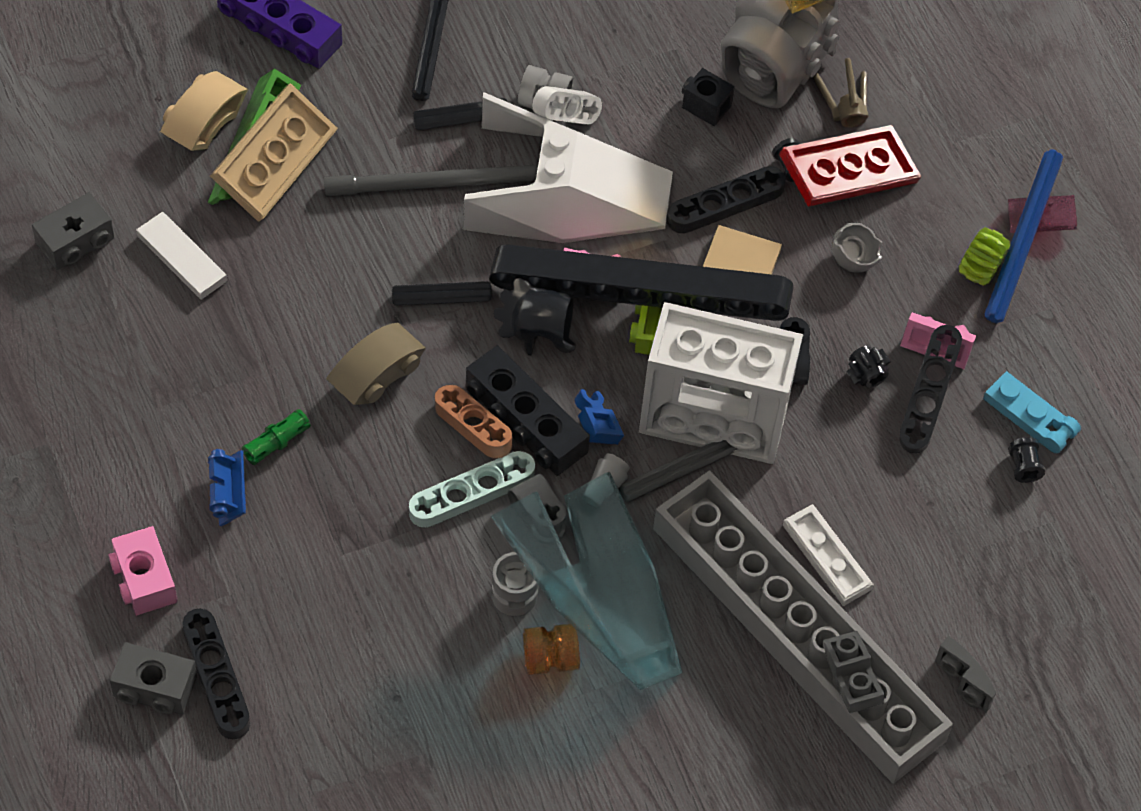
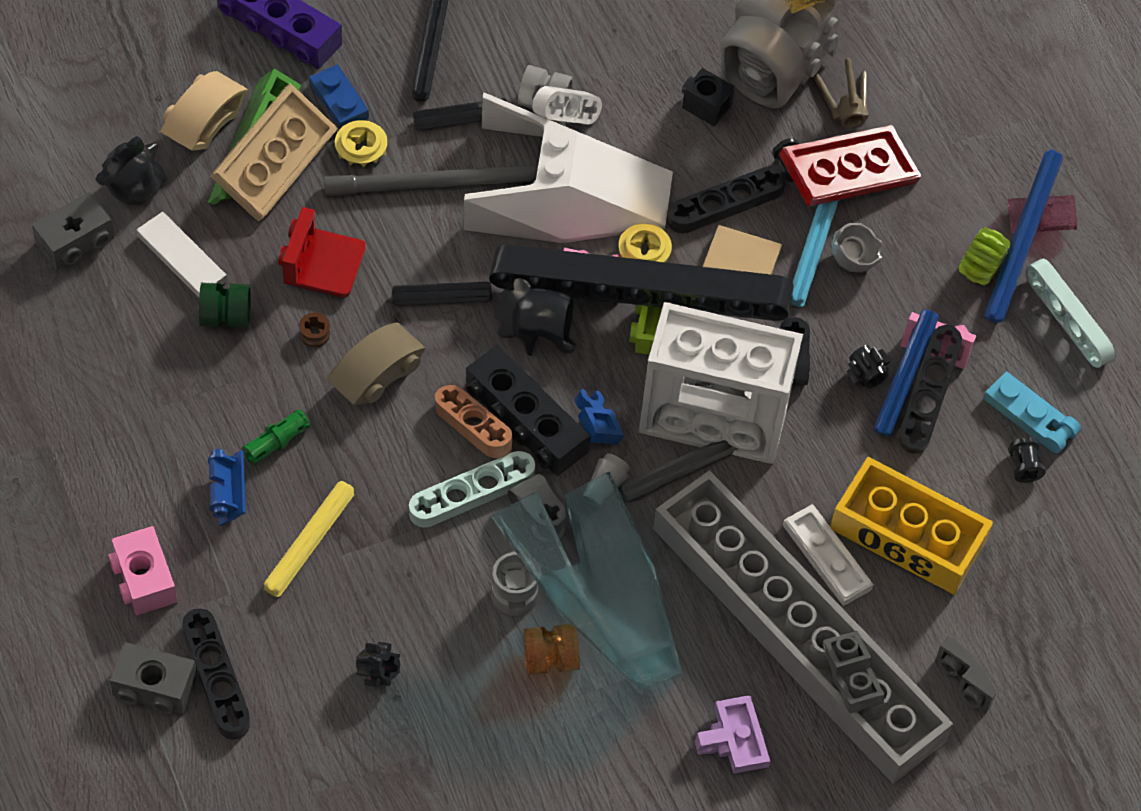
none -> black piece [95,136,166,205]
none -> dark green wheel [199,282,251,328]
none -> light yellow axle [264,481,354,597]
none -> red bracket [278,207,366,298]
none -> reddish brown bush [299,312,330,347]
none -> blue plate [309,64,369,129]
none -> light yellow gear [335,120,387,168]
none -> black gear [356,642,400,687]
none -> light yellow gear [618,223,672,262]
none -> lavender hinge [694,696,771,774]
none -> medium azure axle [790,200,839,307]
none -> yellow brick [830,457,993,595]
none -> blue axle [874,309,939,437]
none -> light aqua beam [1026,259,1115,368]

